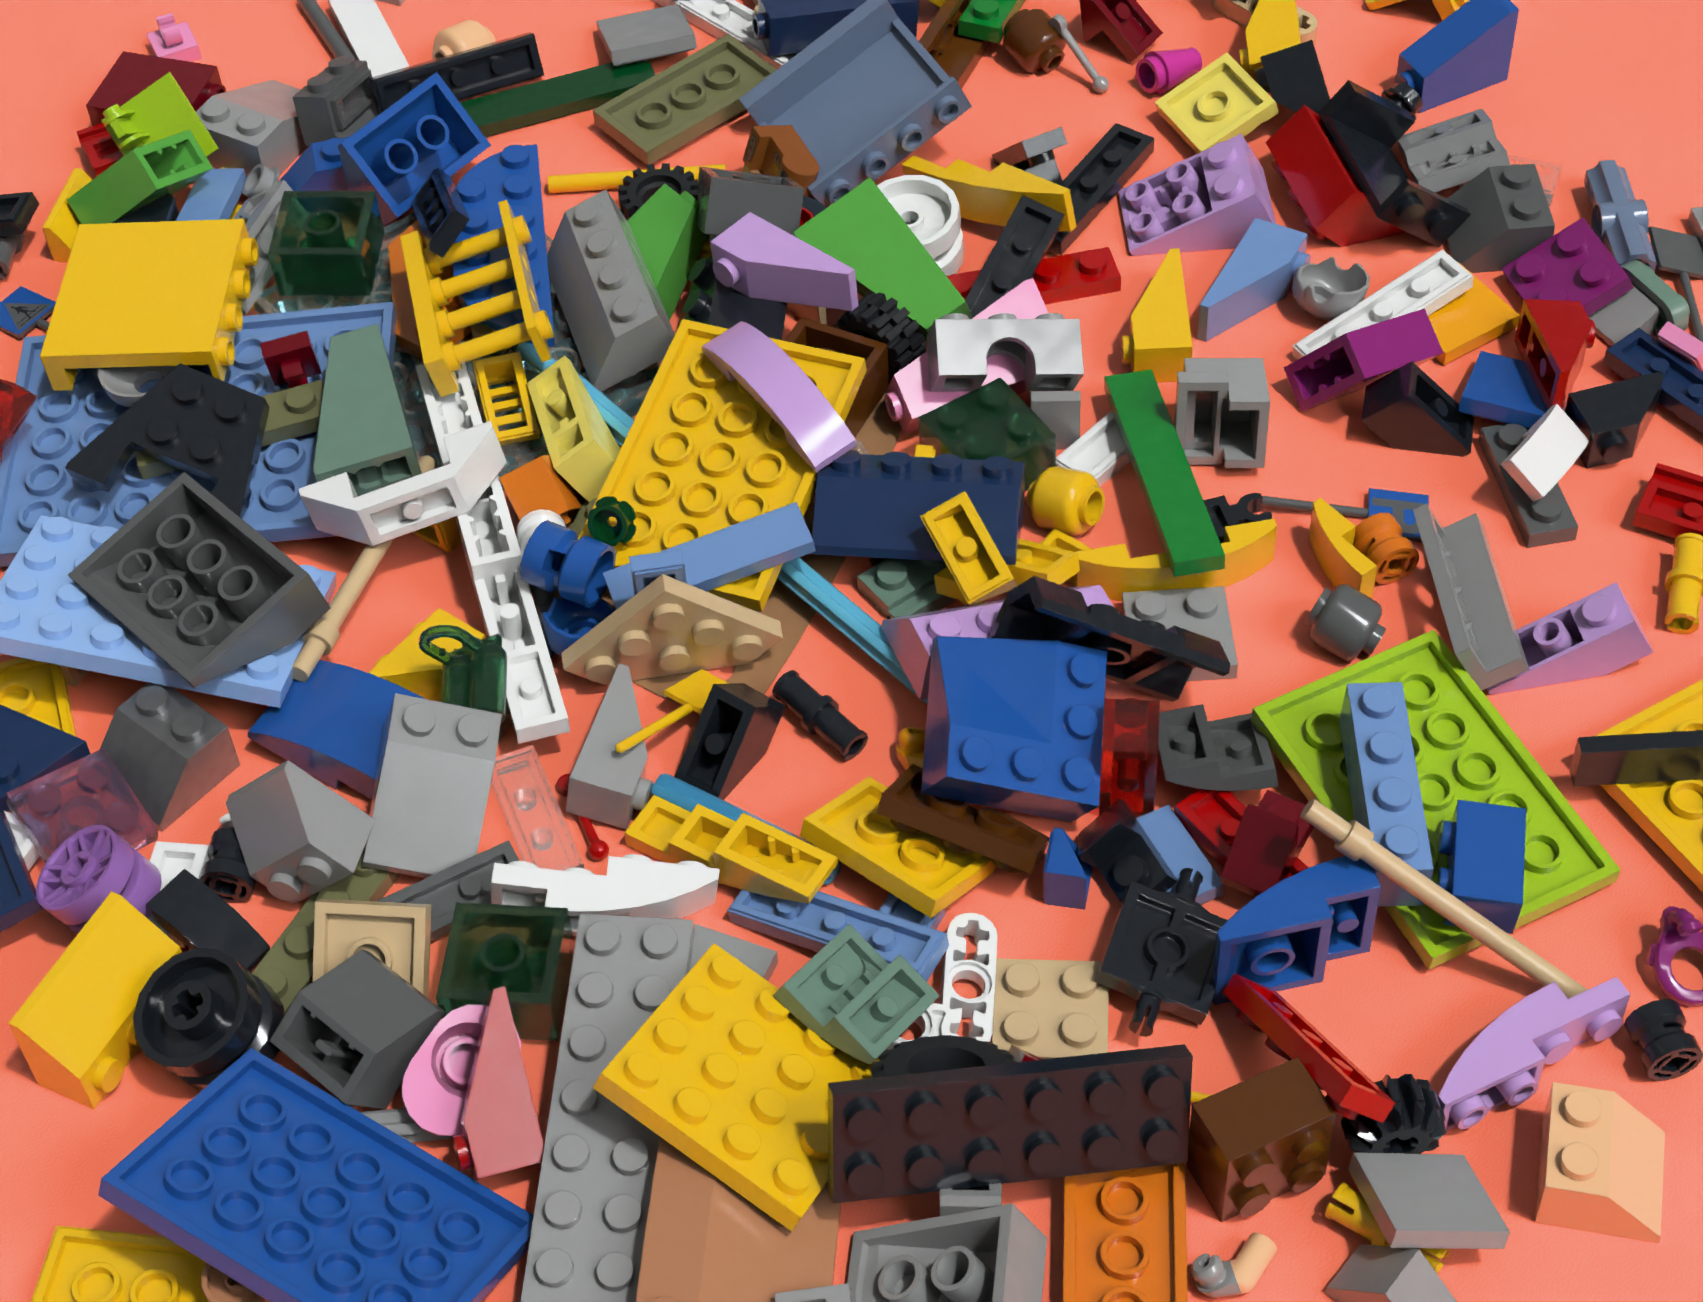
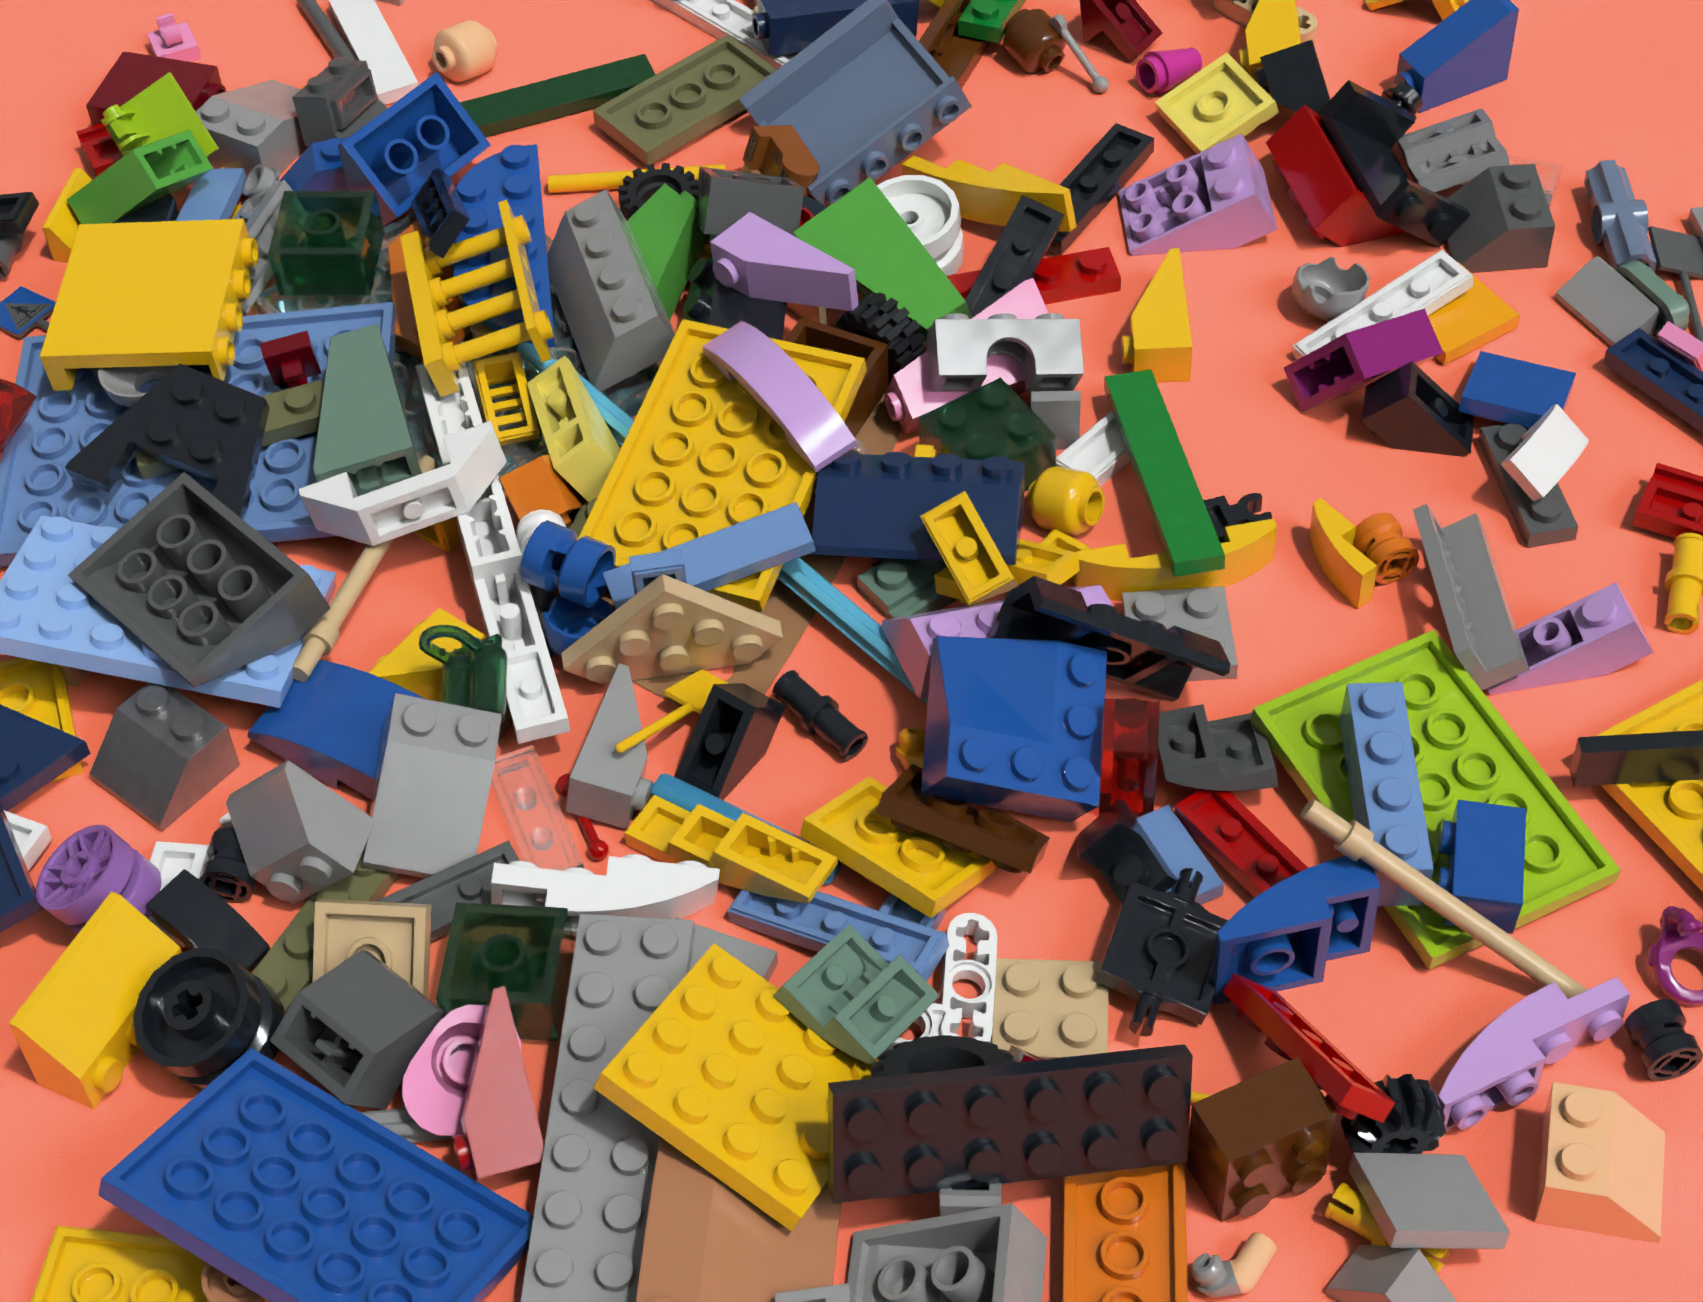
clear purple plate [6,748,159,863] -> none
black tile [368,32,544,115] -> none
dark green plate [588,496,636,546] -> none
light grey tile [596,4,697,66] -> none
slope [992,127,1068,185] -> none
blue slope [1043,828,1092,910] -> none
light grey plate [1174,358,1270,468] -> none
medium blue slope [1197,218,1311,342] -> none
dark red slope [1220,789,1314,897] -> none
dark grey piece [1262,488,1429,542] -> none
dark grey head [1304,584,1387,661] -> none
magenta plate [1501,217,1634,316] -> none
red slope [1514,299,1595,410] -> none
black slope [1565,372,1664,469] -> none

